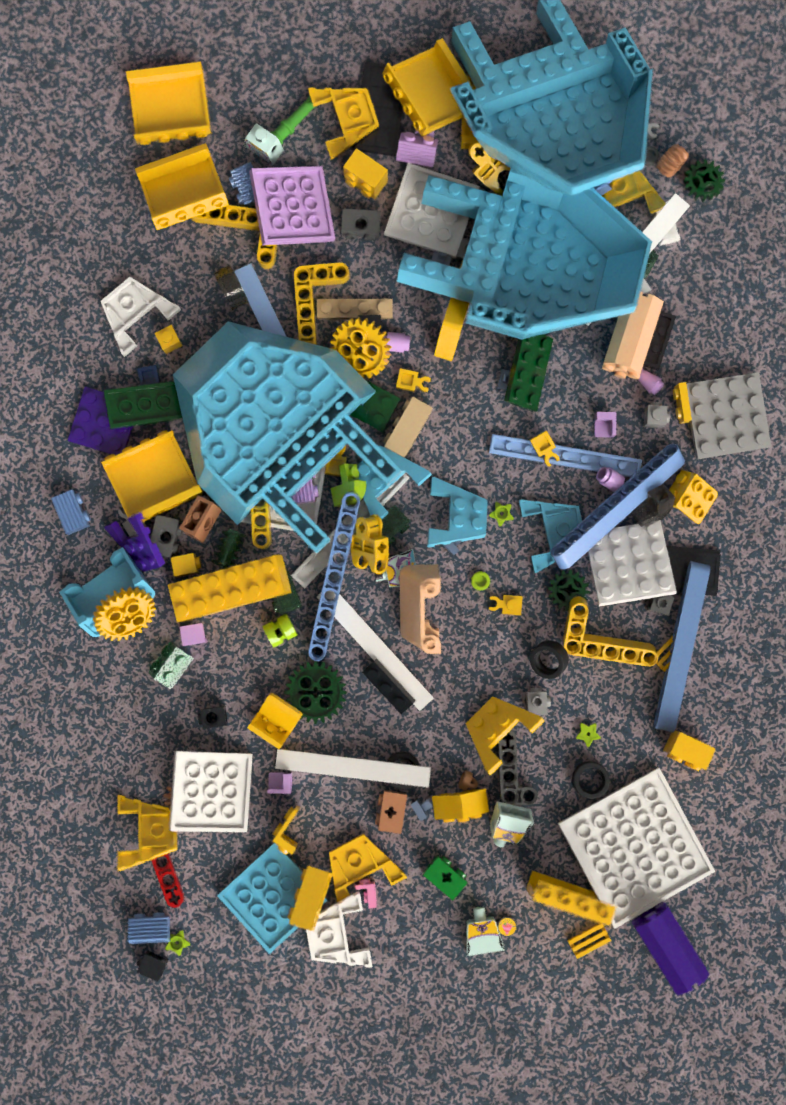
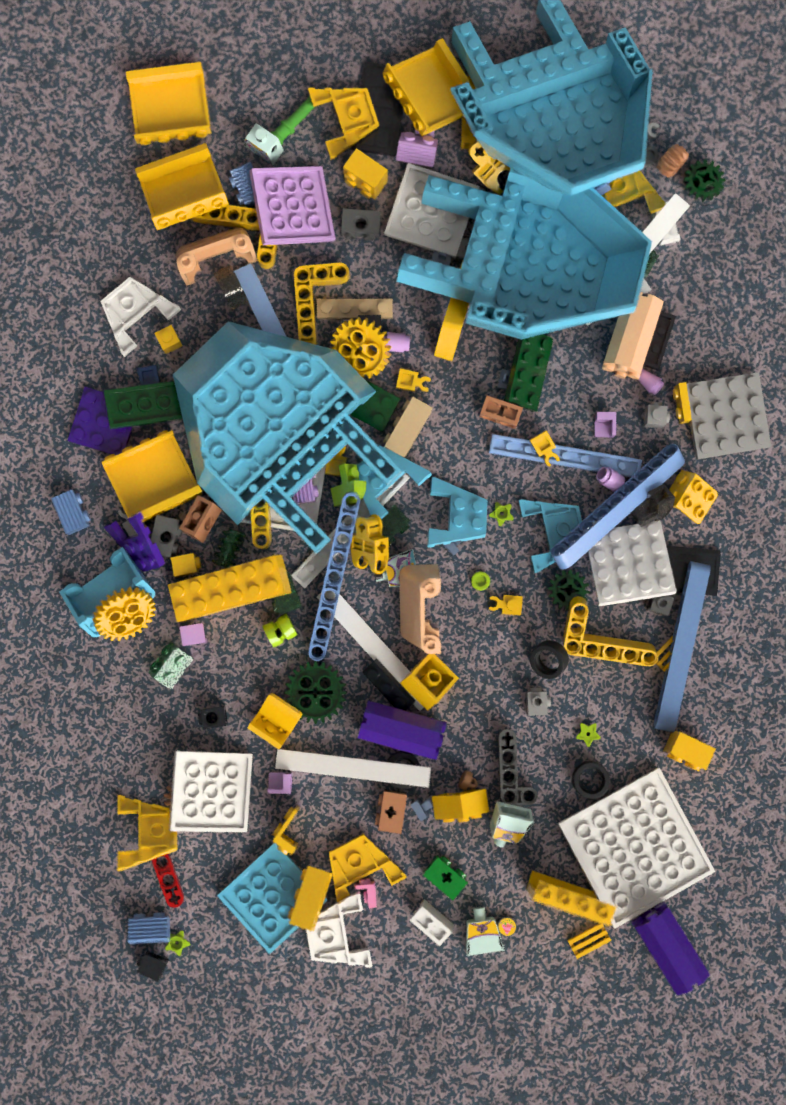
yellow wing [466,696,544,775] -> none
none -> light nougat windscreen [176,227,257,286]
none -> dark purple brick [358,700,447,760]
none -> yellow brick [400,653,459,710]
none -> white hinge [410,899,454,946]
none -> nougat brick [479,395,523,429]

